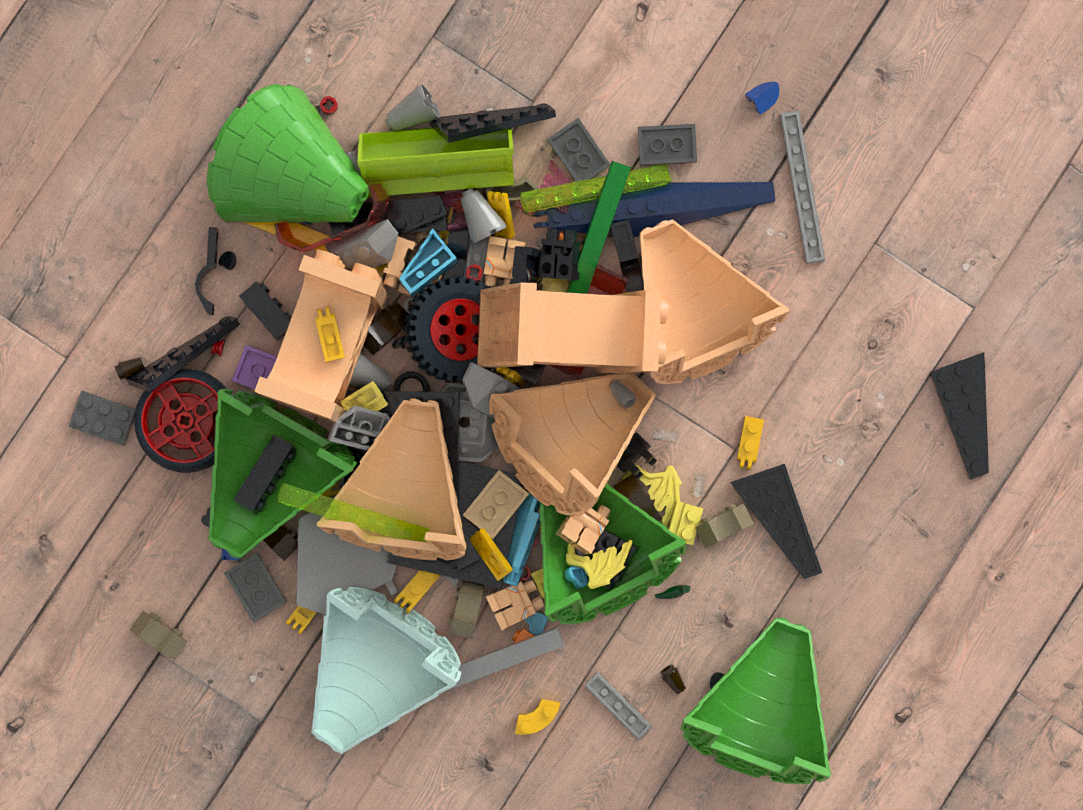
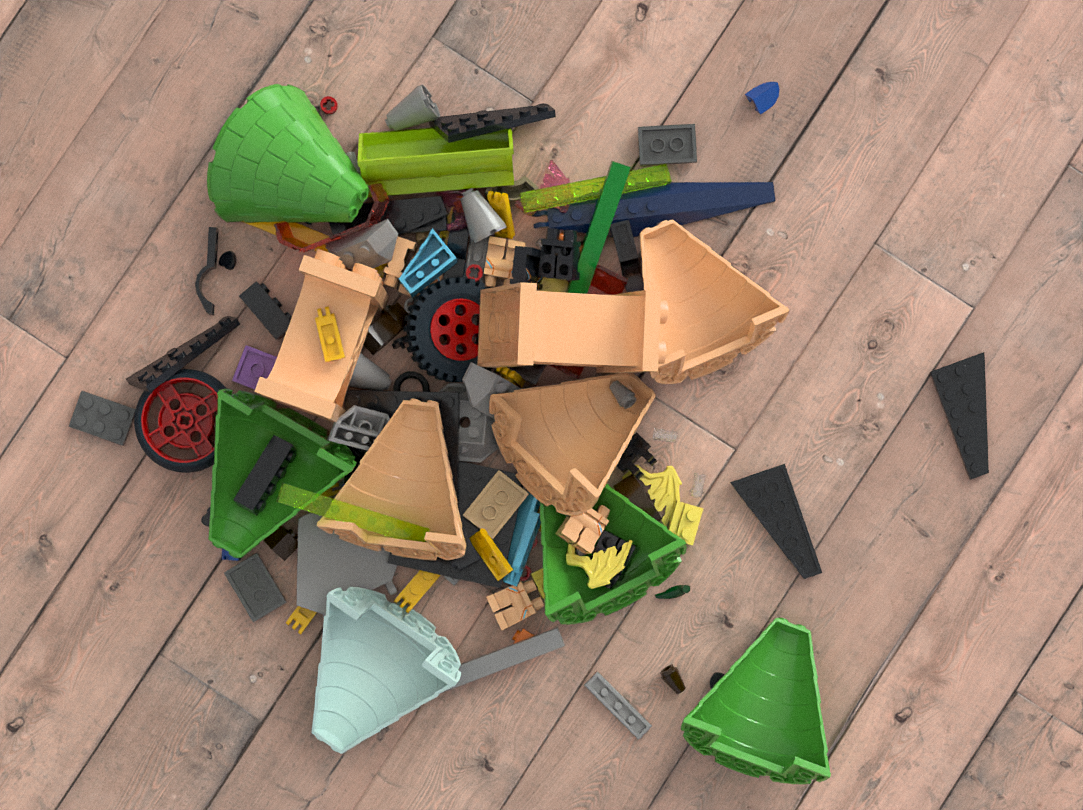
dark brown cone [114,357,144,380] -> none
dark tan brick [130,611,187,660] -> none
red bush [211,340,225,357] -> none
light yellow plate [340,381,388,411] -> none
dark tan brick [448,581,485,639] -> none
yellow brick [515,698,560,735] -> none
medium azure tile [525,611,548,635] -> none
dark grey plate [547,118,610,187] -> none
medium azure tile [565,566,588,589] -> none
dark tan brick [695,503,754,548] -> none
yellow hinge [737,416,764,470] -> none
light grey tile [780,111,825,264] -> none

